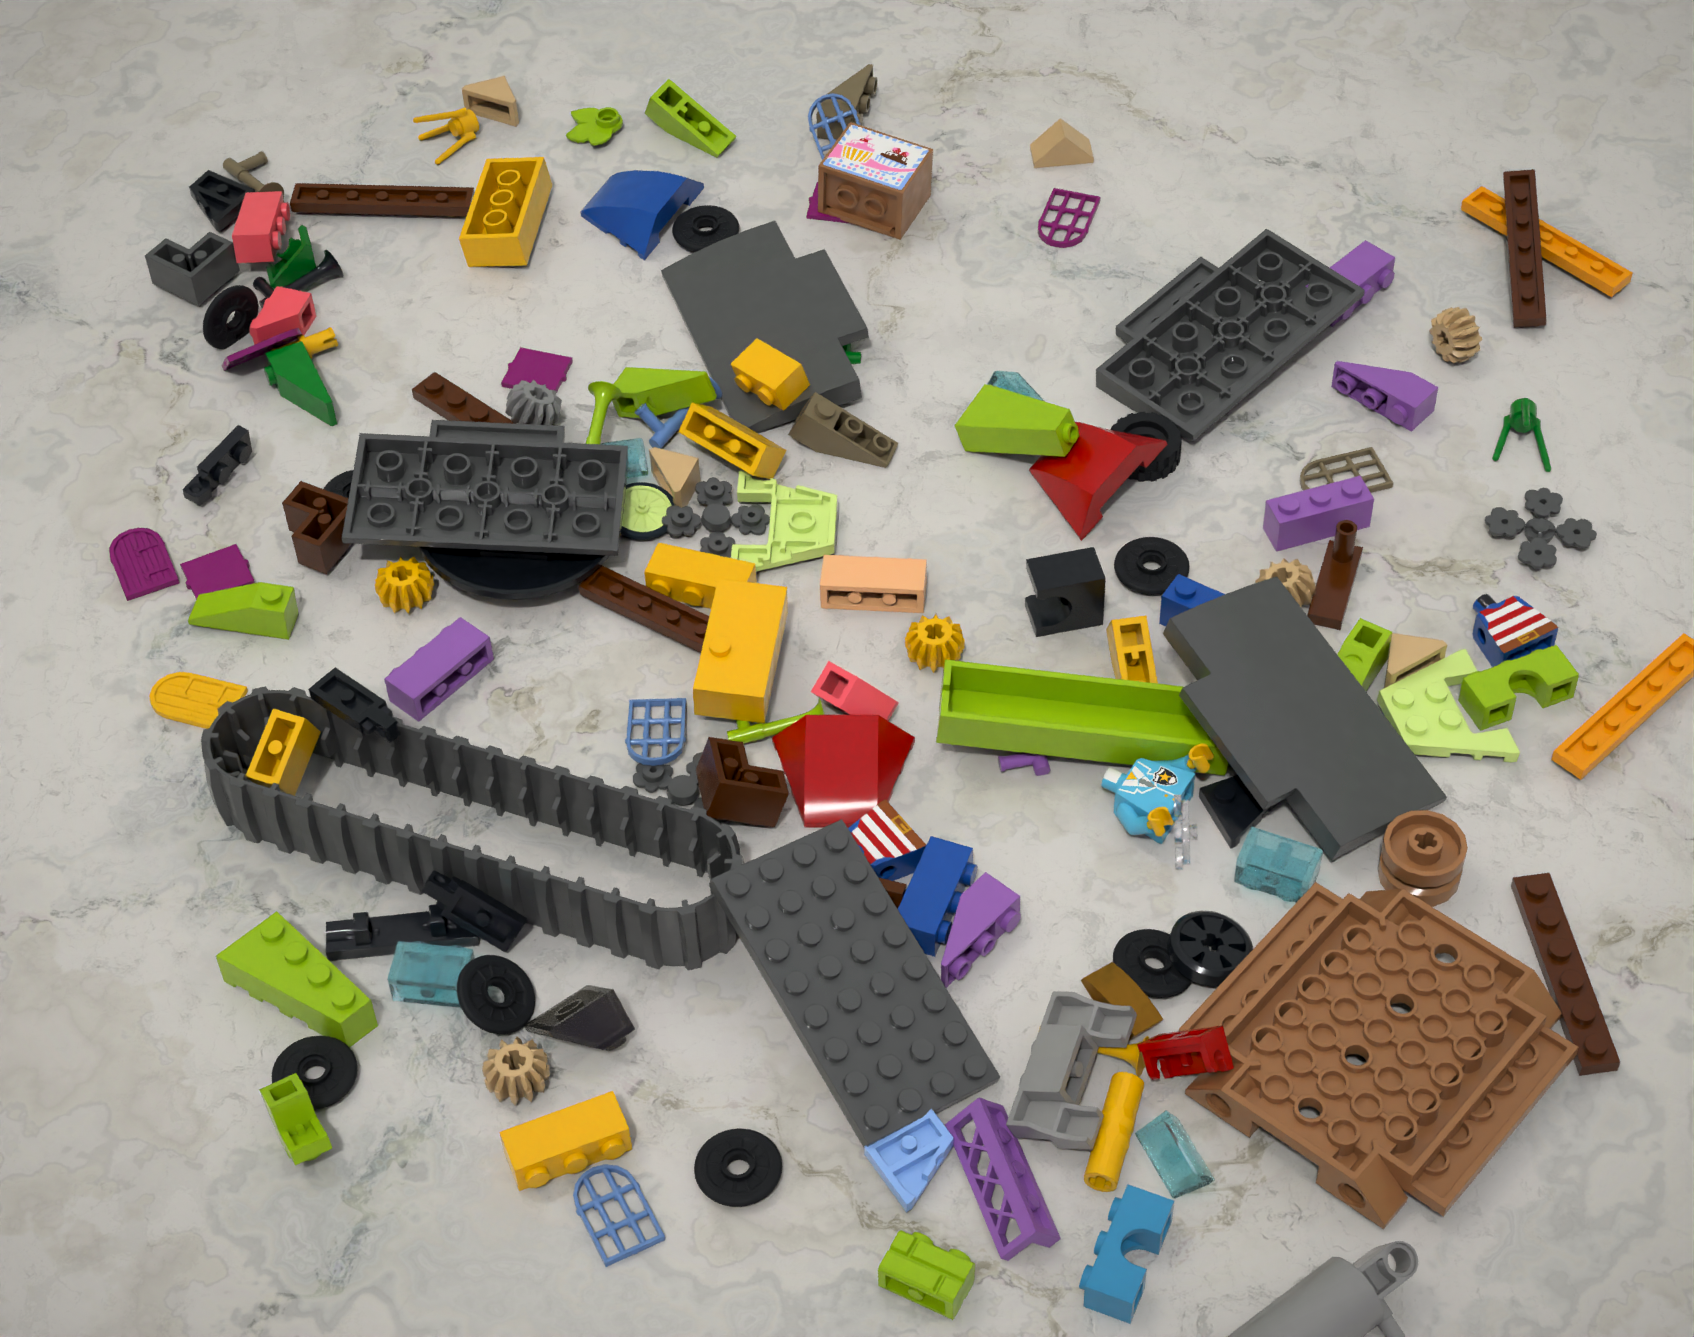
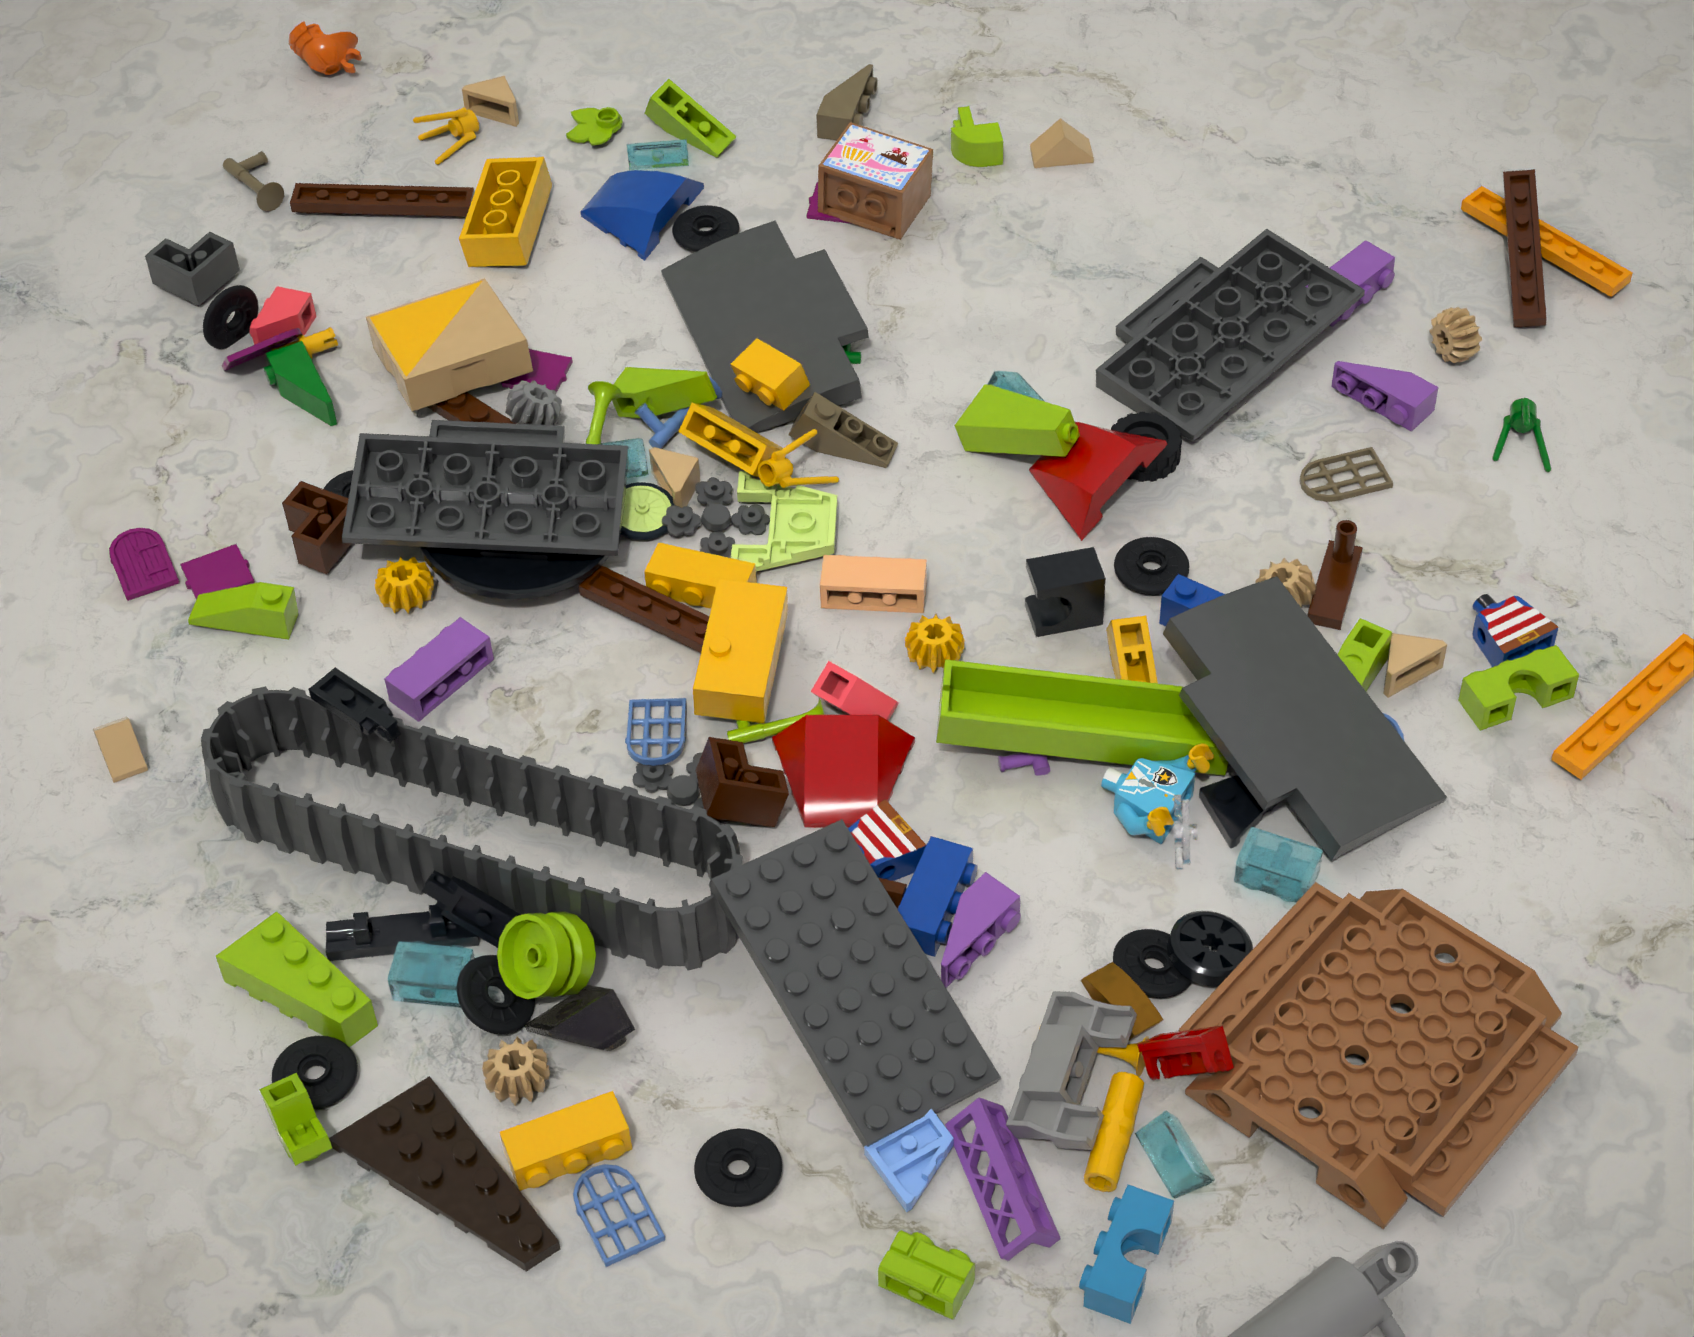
yellow window [149,672,248,729] -> none
black hinge [183,425,252,506] -> none
black wing [189,170,255,232] -> none
coral brick [232,191,290,263] -> none
yellow brick [246,709,321,796] -> none
black piece [253,250,344,308] -> none
green slope [266,225,316,288] -> none
medium blue window [808,93,860,160] -> none
magenta window [1038,188,1101,248] -> none
medium lavender brick [1263,476,1374,552] -> none
yellowish green wing [1377,649,1520,762] -> none
medium nougat wheel [1378,810,1468,907] -> none
dark grey plant [1485,487,1597,569] -> none
reddish brown plate [1511,873,1620,1076] -> none
none -> tan slope [93,717,148,783]
none -> orange helmet [289,21,362,75]
none -> dark brown wing [329,1076,560,1272]
none -> tan tile [366,278,533,412]
none -> lime wheel [497,912,596,999]
none -> clear light blue slope [627,139,689,170]
none -> yellow plant [758,429,839,488]
none -> lime brick [951,106,1003,167]

